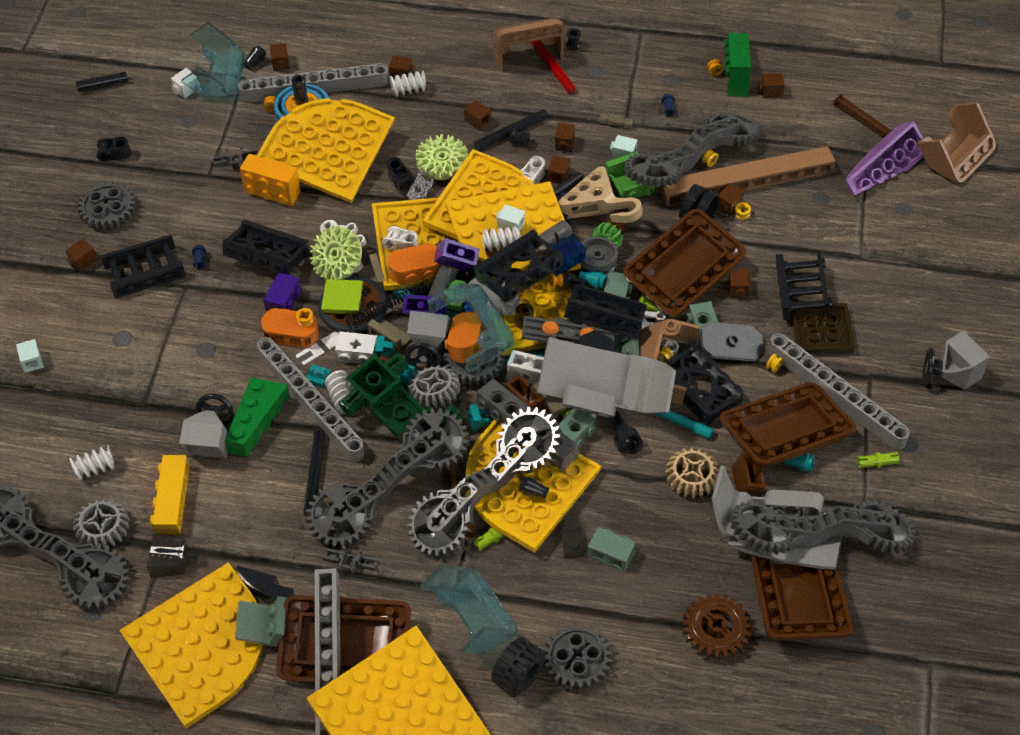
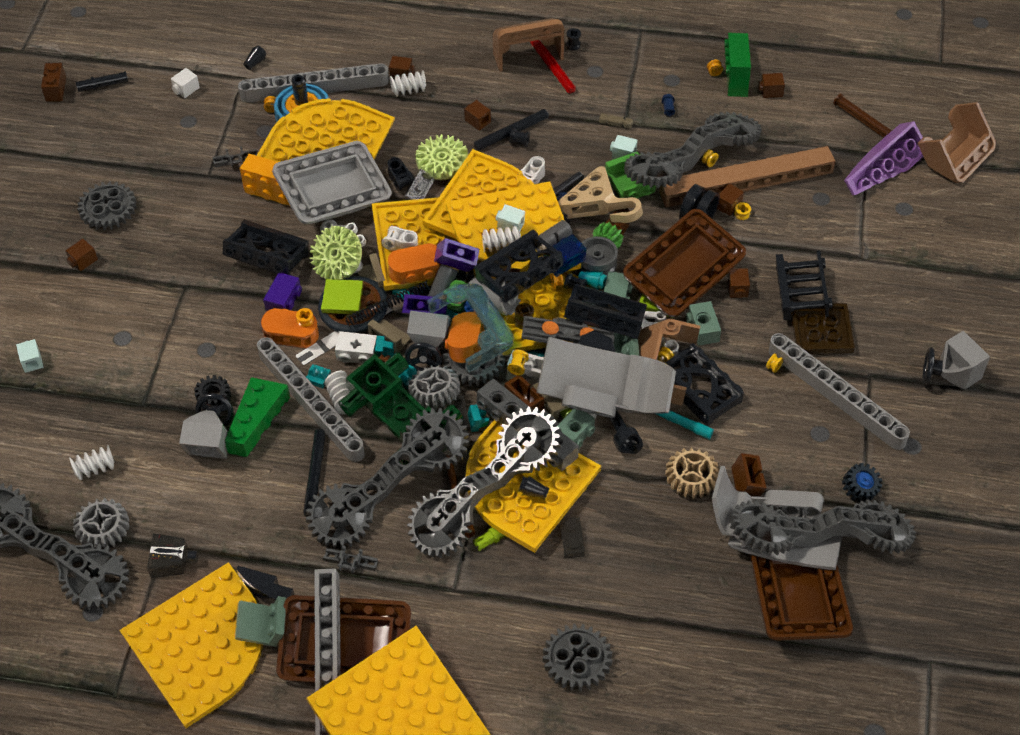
black piece [96,136,132,162] -> none
black fence [101,234,186,299] -> none
yellow brick [150,455,190,535] -> none
clear light blue windscreen [181,22,245,98] -> none
dark blue pin [192,245,206,269] -> none
reddish brown brick [270,43,290,71] -> none
clear light blue windscreen [420,564,518,654] -> none
black tyre [491,637,545,697] -> none
reddish brown brick [547,155,570,184] -> none
reddish brown brick [555,123,575,152] -> none
sand green brick [587,527,636,572] -> none
reddish brown gear [681,594,752,660] -> none
shield [700,321,764,362] -> none
reddish brown wedge [720,382,856,466] -> none
teal cone [783,453,814,472] -> none
lime pin [857,452,900,469] -> none
none -> reddish brown piece [41,63,66,102]
none -> black tyre [194,375,231,410]
none -> light grey wedge [272,141,392,224]
none -> yellow bush [507,349,529,376]
none -> black wheel [842,463,882,502]

